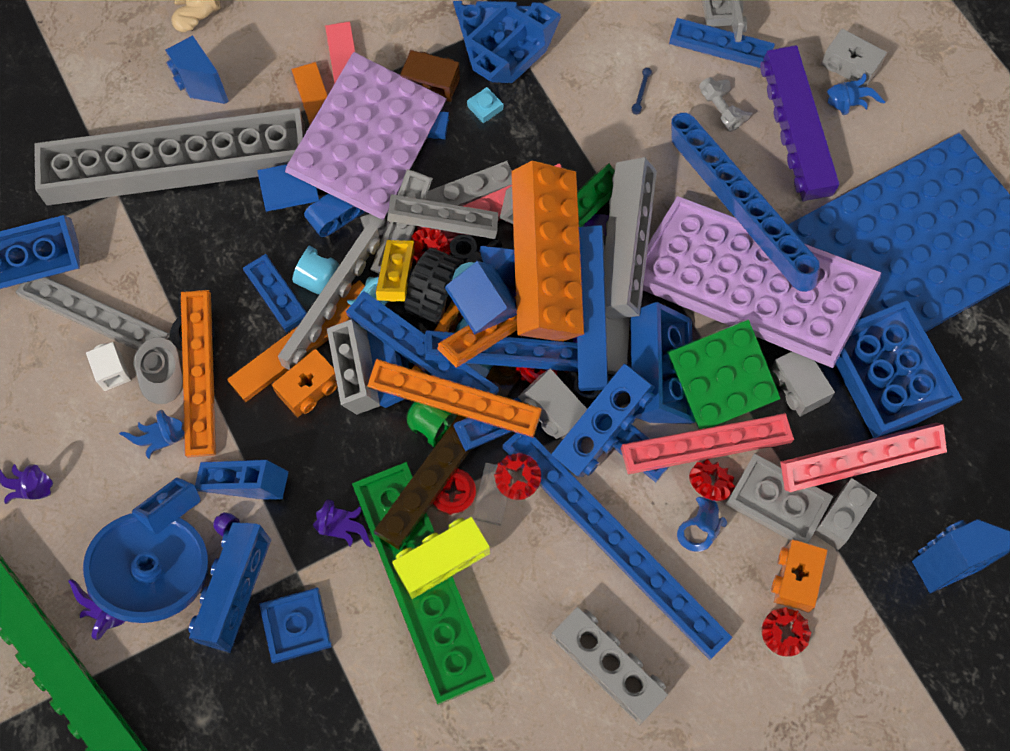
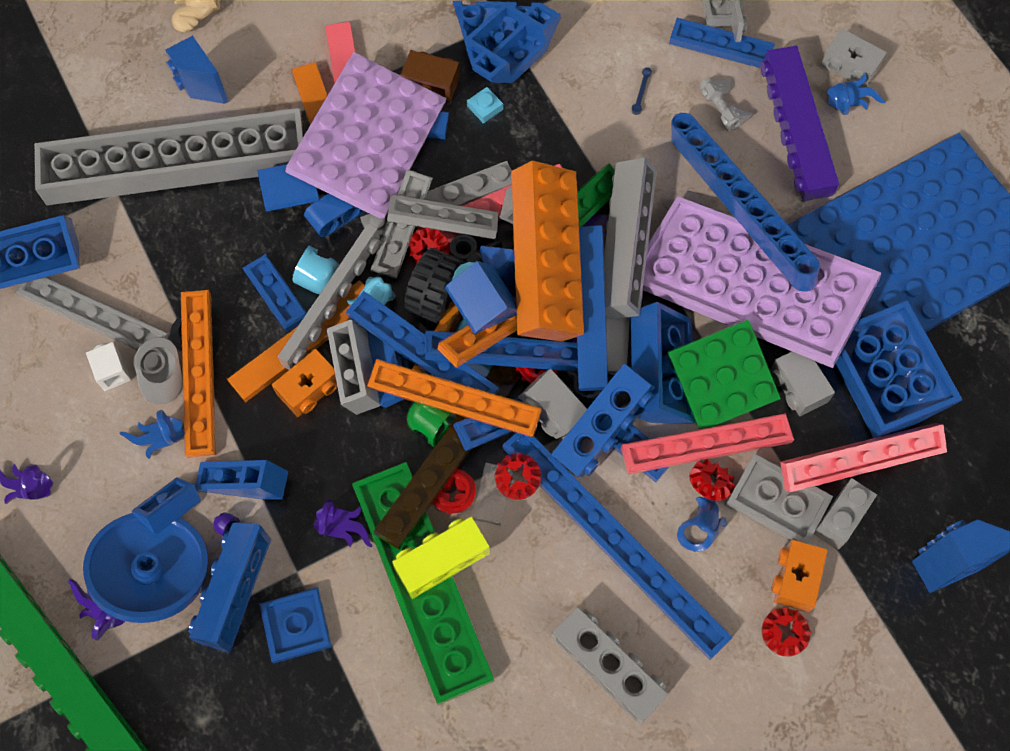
yellow plate [376,240,414,302] -> none

